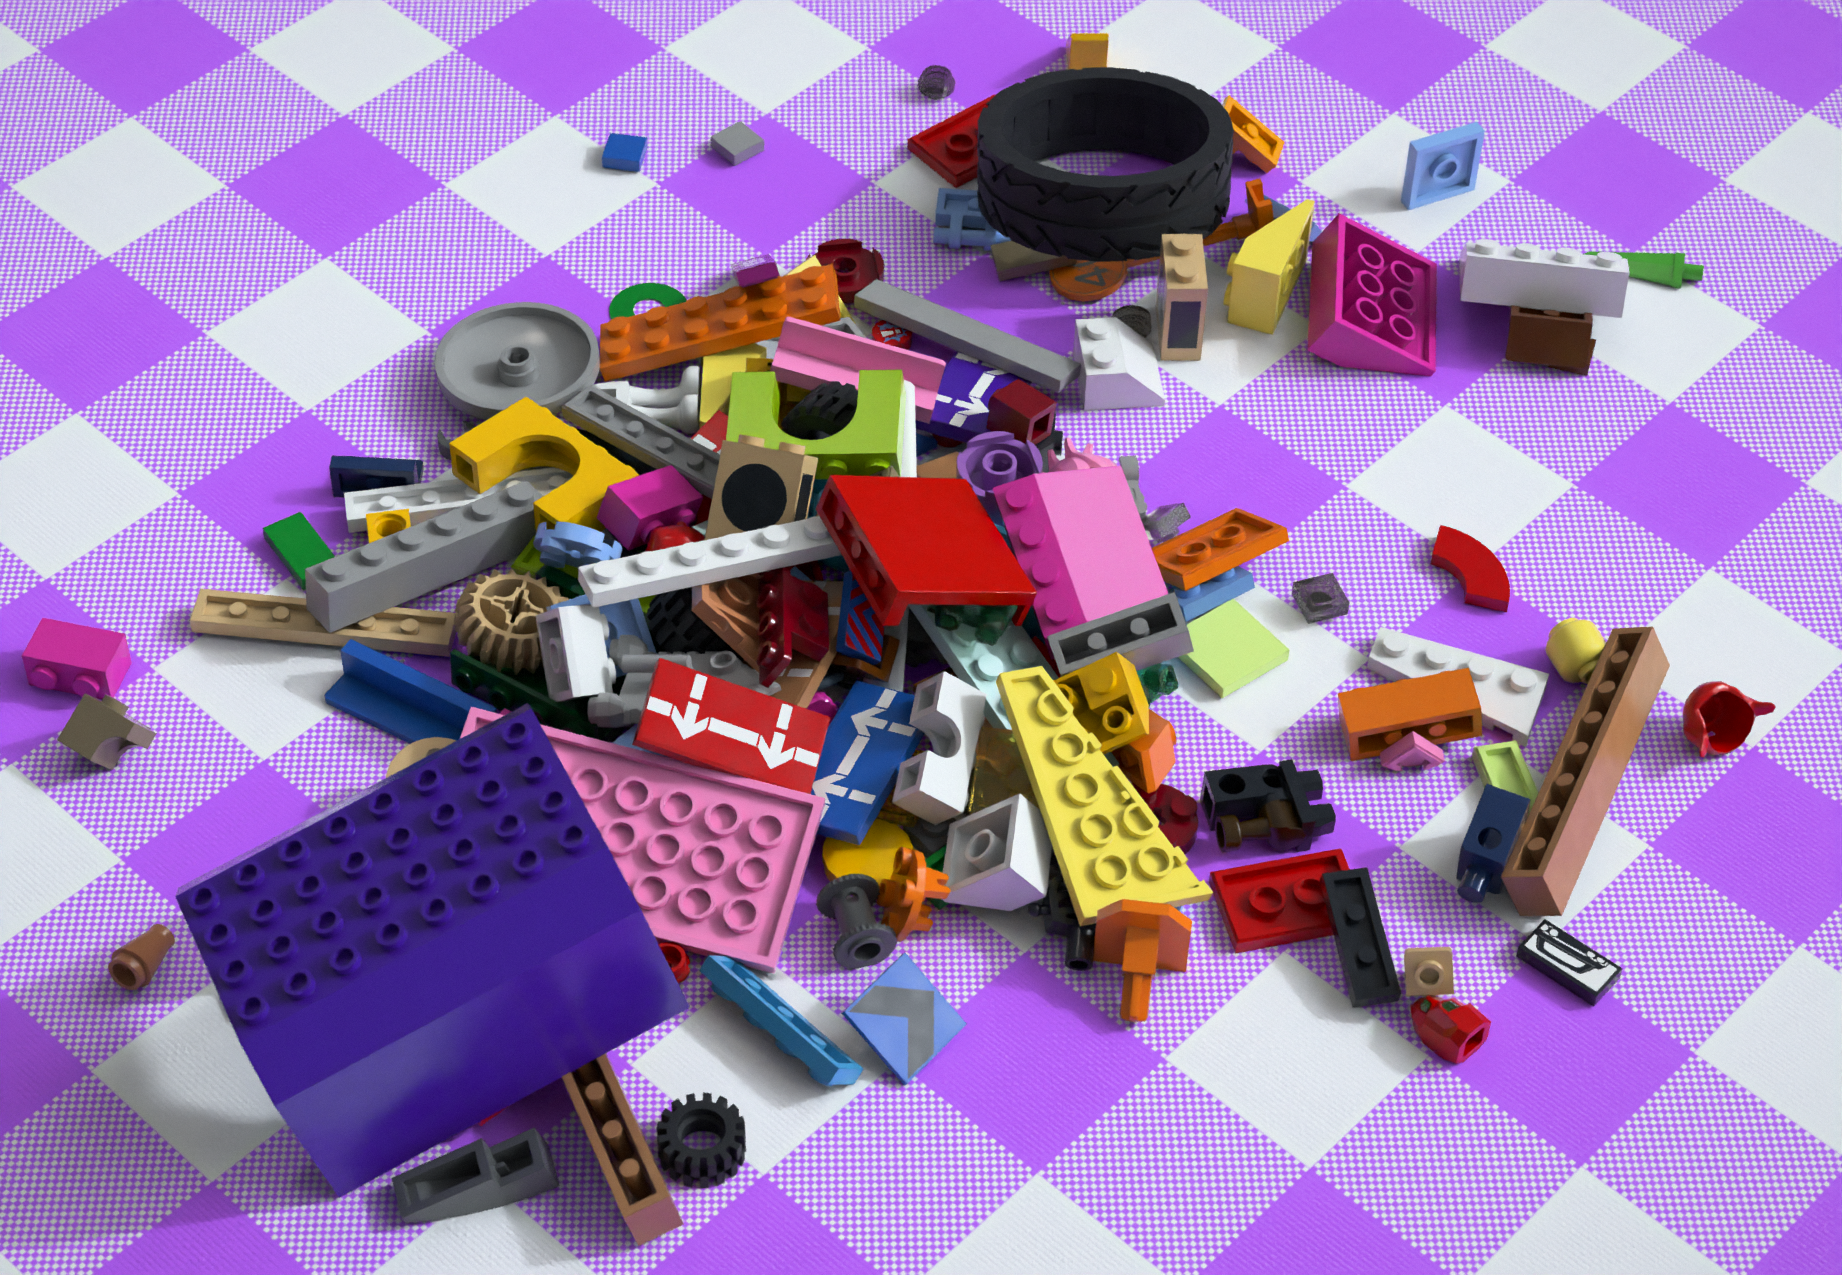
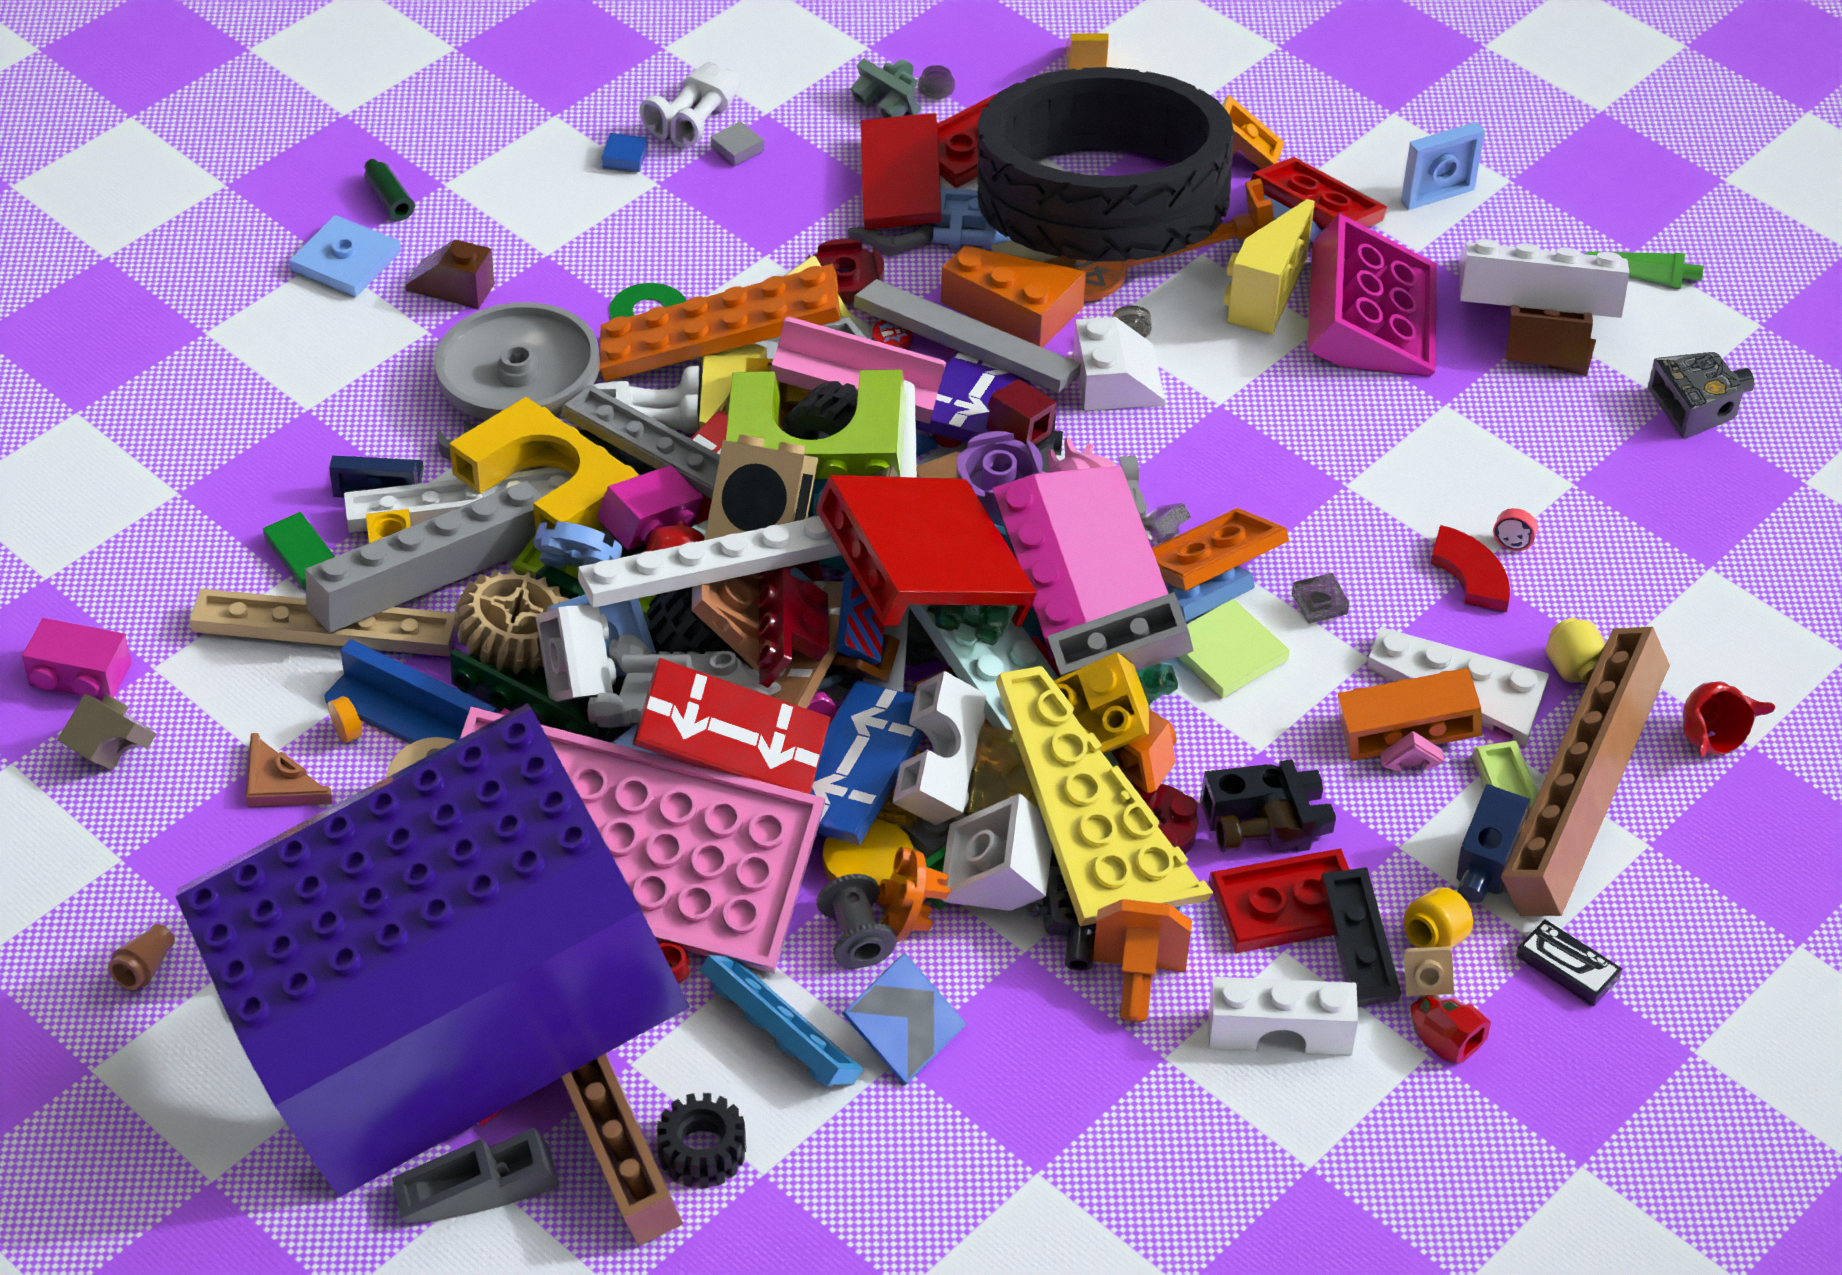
magenta tile [731,254,780,288] -> none
tan brick [1155,233,1208,361] -> none
none -> nougat tile [246,733,332,807]
none -> light blue plate [289,215,401,297]
none -> light orange tile [328,696,362,743]
none -> dark green cylinder [364,159,415,221]
none -> reddish brown slope [405,239,495,309]
none -> white piece [639,61,741,148]
none -> dark grey helmet [848,223,933,255]
none -> sand green hips [850,58,922,118]
none -> red tile [861,113,942,230]
none -> orange wedge [941,245,1086,348]
none -> white arch [1208,977,1358,1055]
none -> red plate [1250,157,1388,229]
none -> yellow head [1403,887,1474,949]
none -> tile [1493,508,1538,551]
none -> dark grey torso [1647,352,1755,439]

